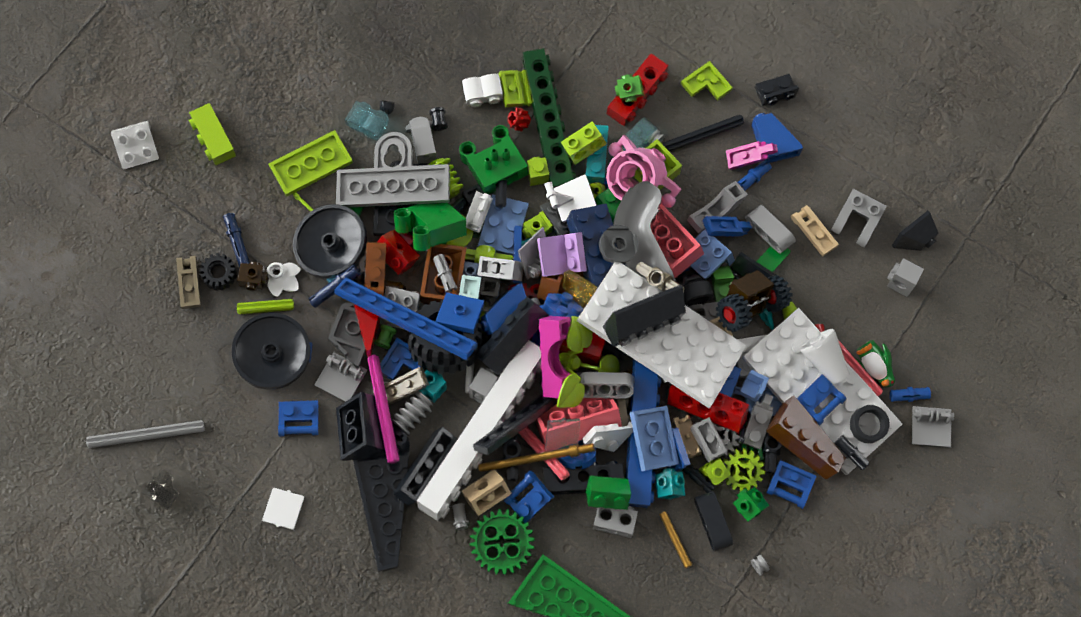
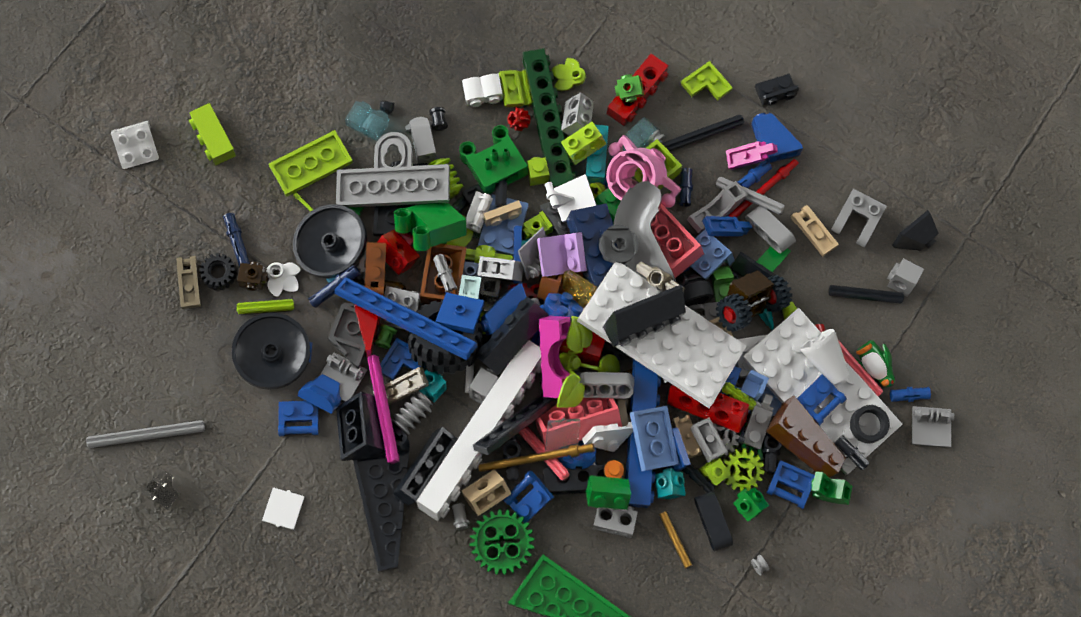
none -> blue slope [298,374,342,414]
none -> tan plate [483,200,522,227]
none -> lime plate [551,58,586,91]
none -> light grey brick [561,93,594,136]
none -> orange plate [604,460,624,478]
none -> dark blue pin [679,168,693,207]
none -> light grey axle [716,177,785,214]
none -> lime axle [722,382,756,410]
none -> red bar [726,159,799,217]
none -> green brick [811,471,853,505]
none -> black axle [828,285,904,304]

